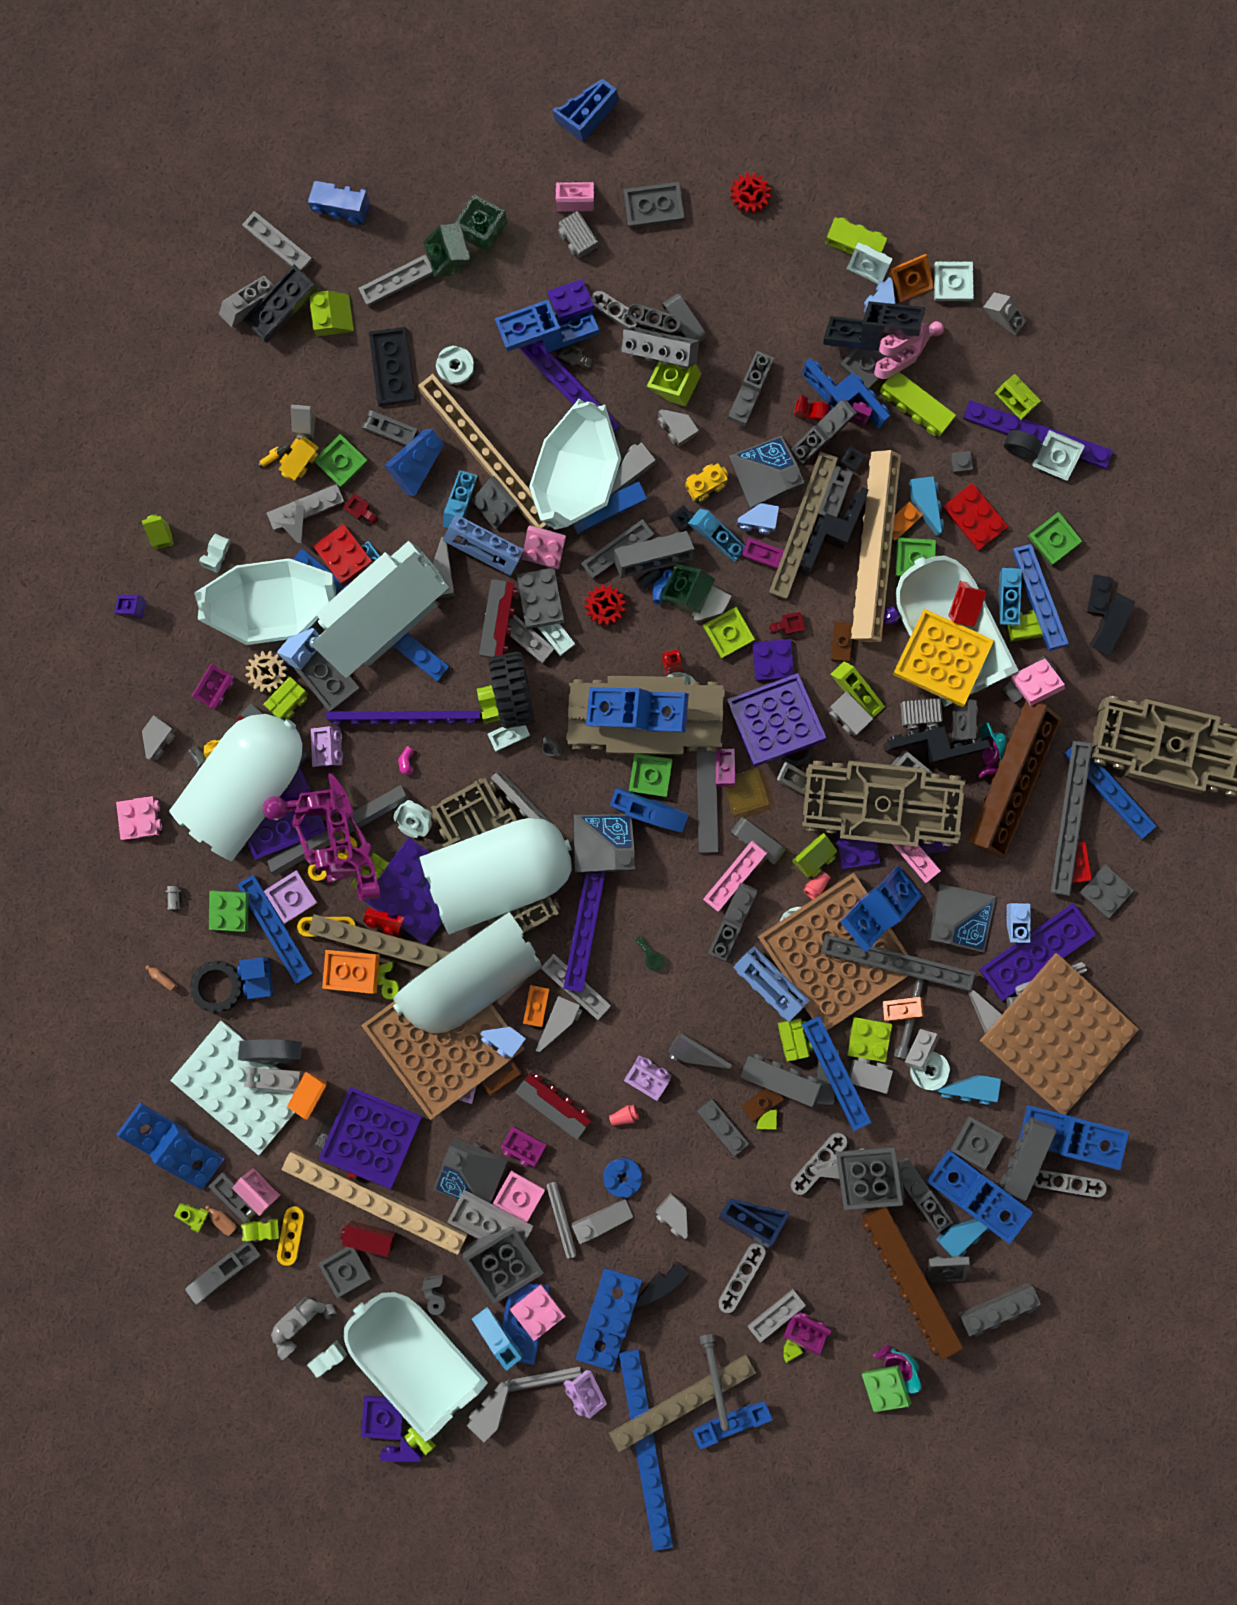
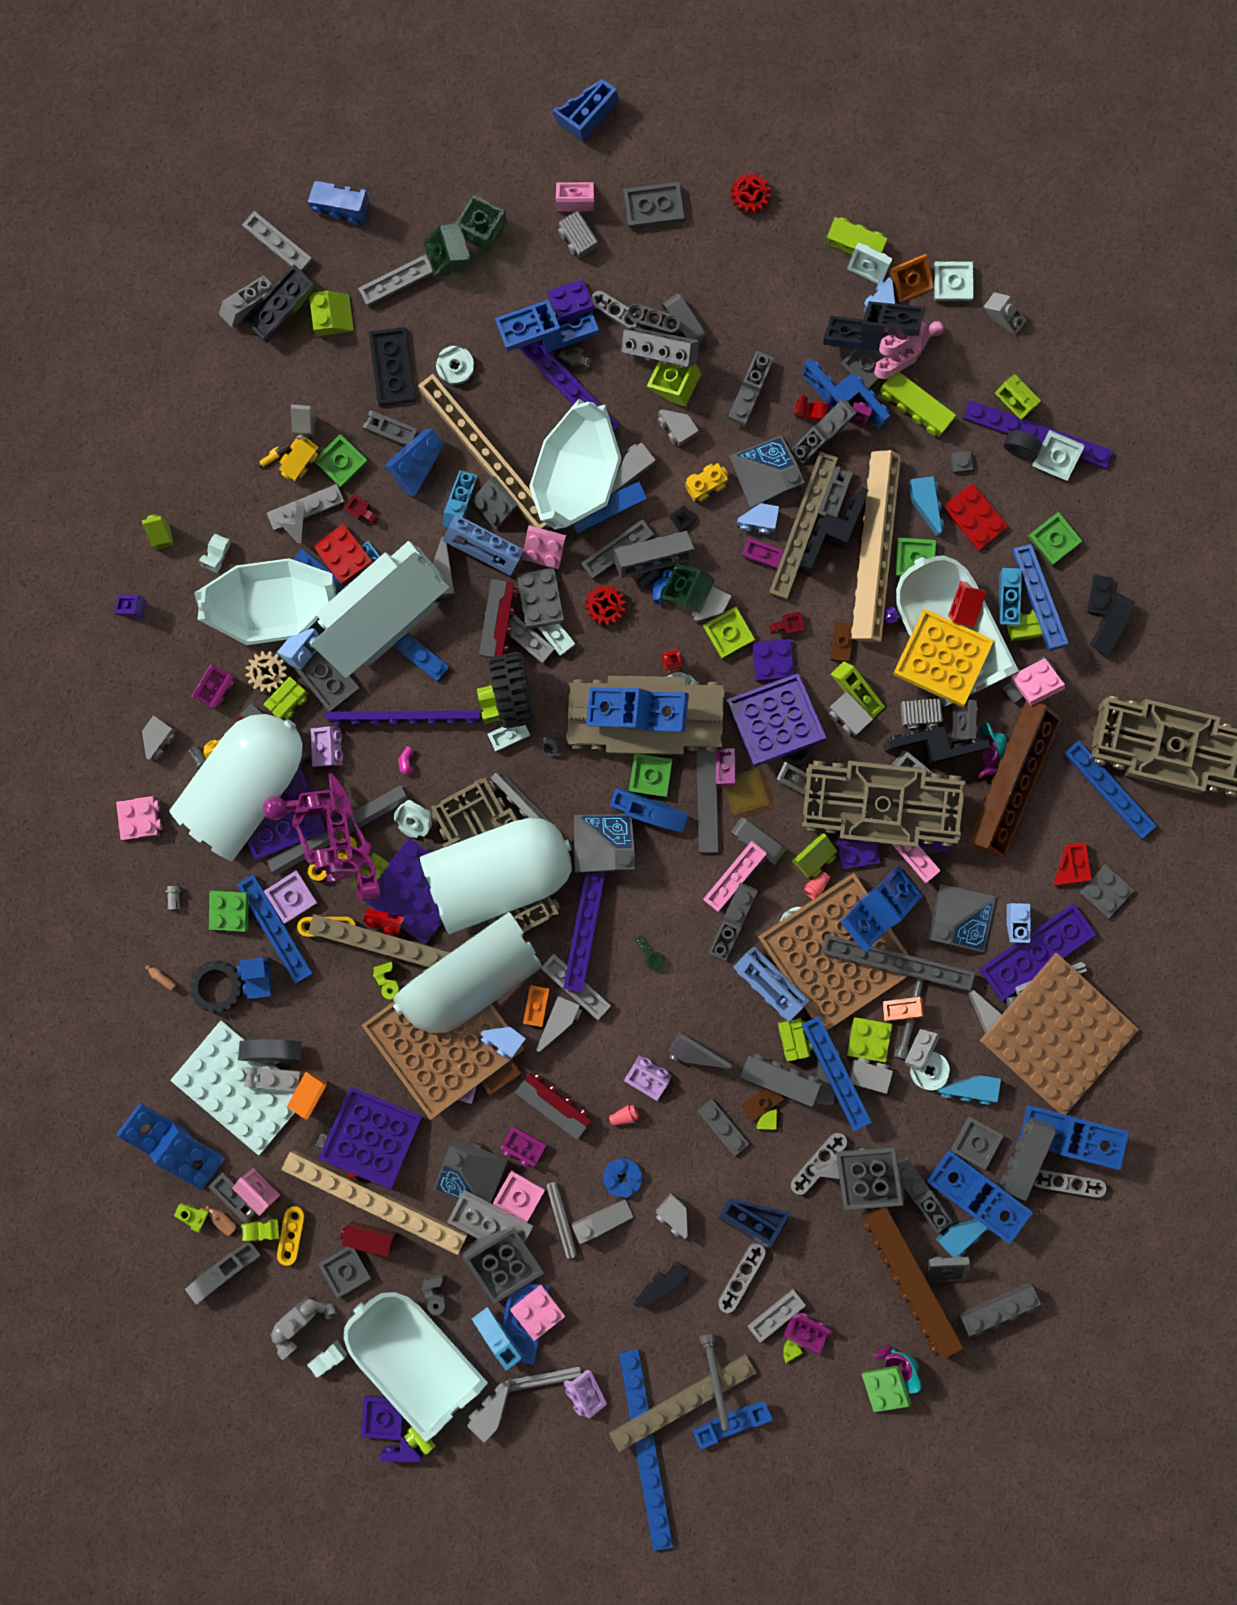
orange plate [322,950,380,994] -> none
blue bracket [576,1267,642,1371] -> none
dark azure slope [688,509,745,562] -> none
black tile [839,445,866,472] -> none
orange plate [892,502,922,542] -> none
dark grey tile [1050,741,1093,896] -> none

